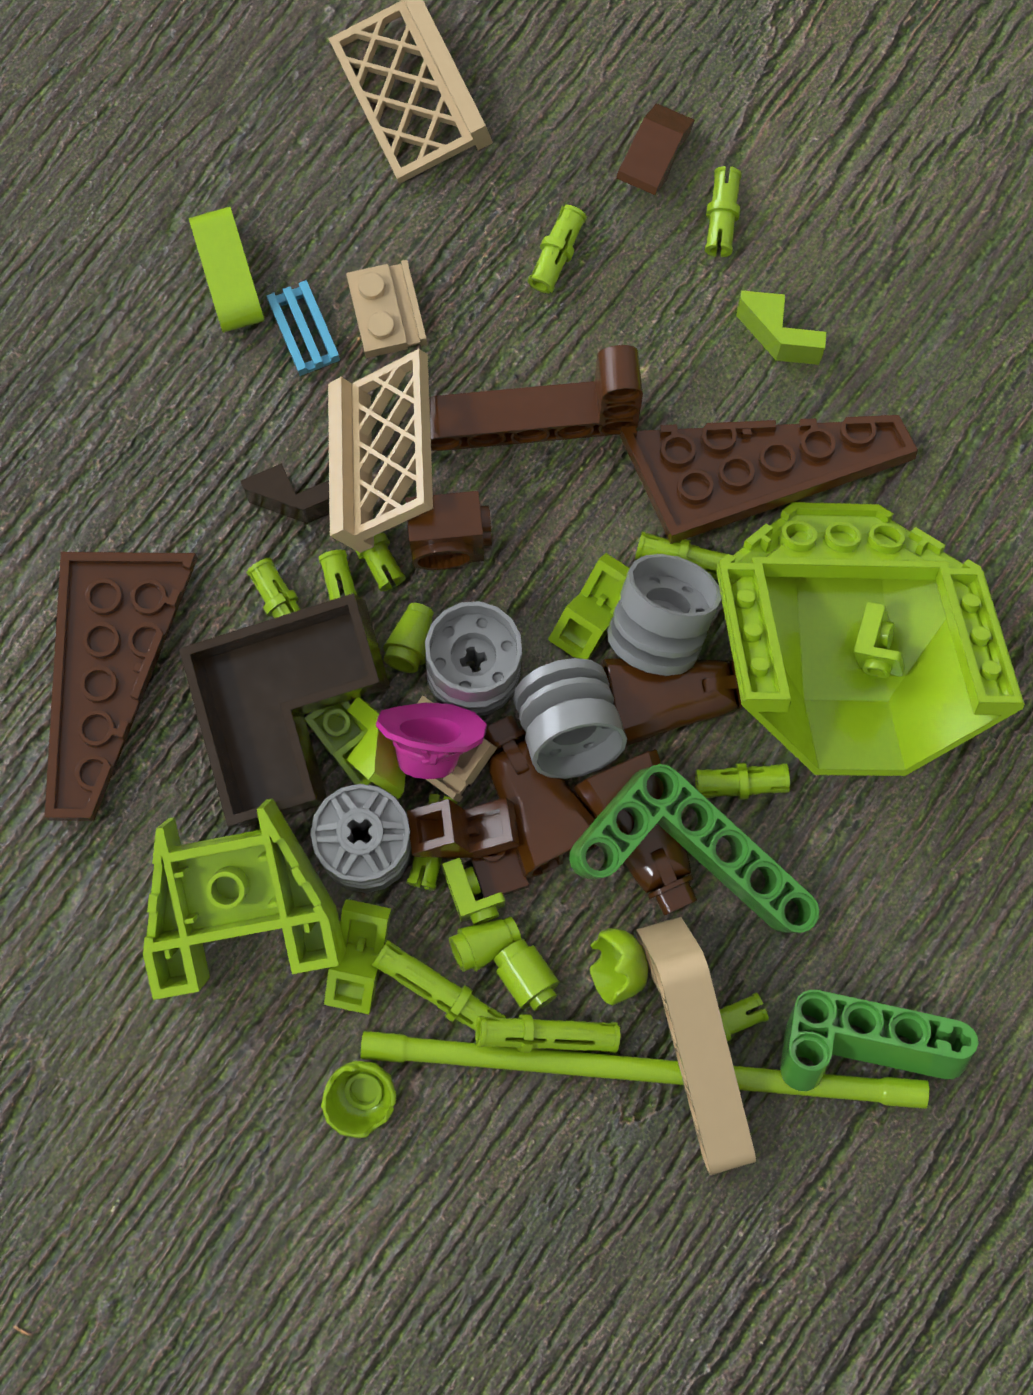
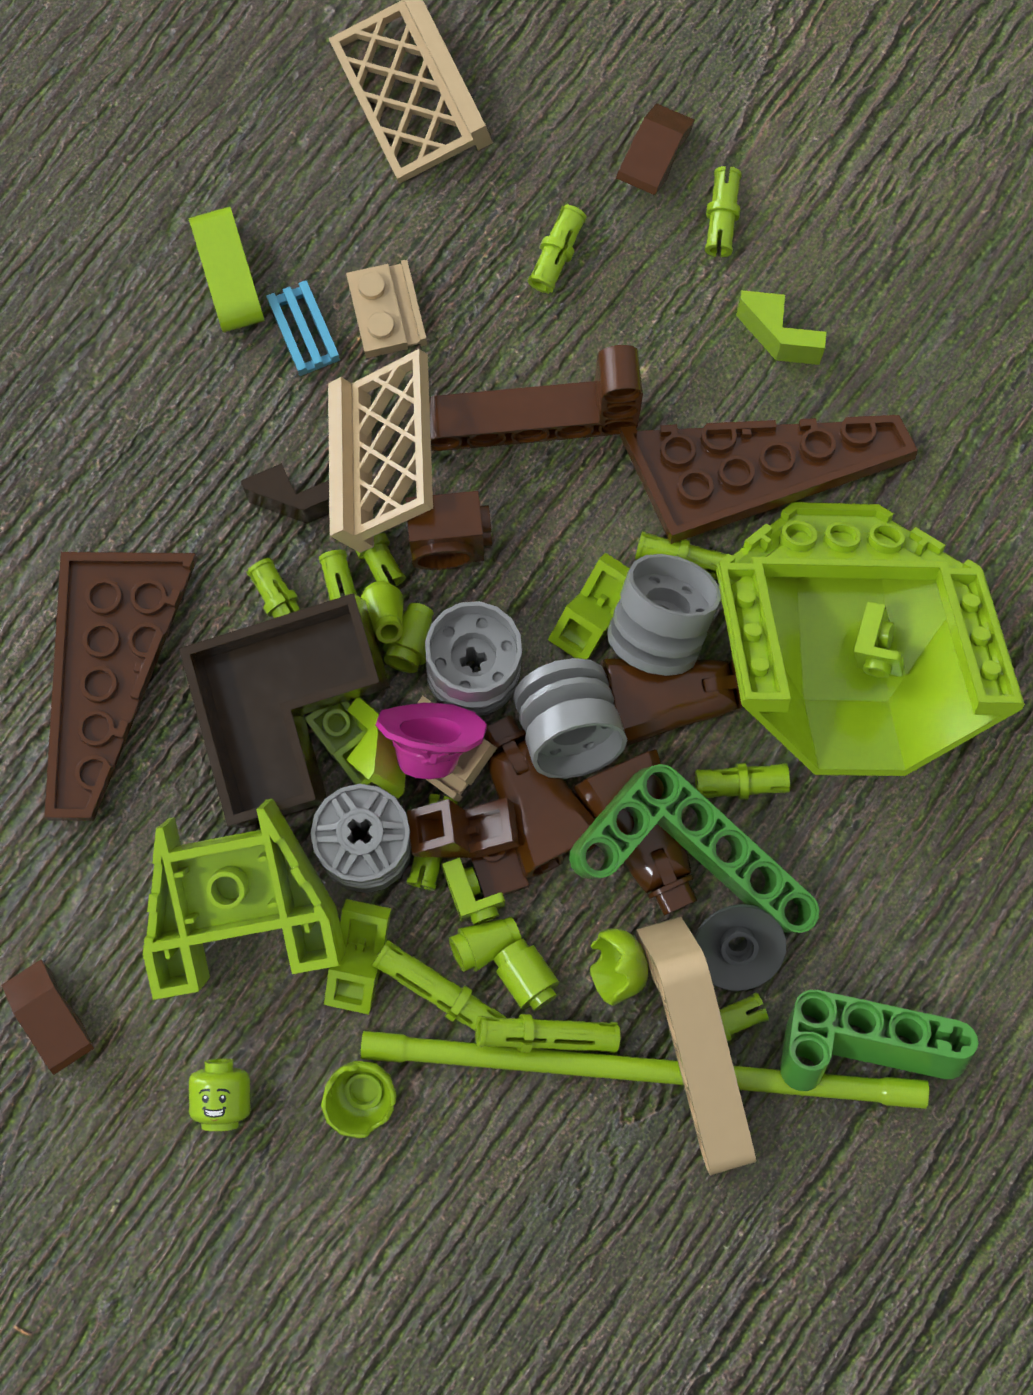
none -> reddish brown slope [1,959,94,1075]
none -> lime head [189,1058,251,1131]
none -> lime cone [360,581,404,643]
none -> dark grey dish [695,904,787,991]

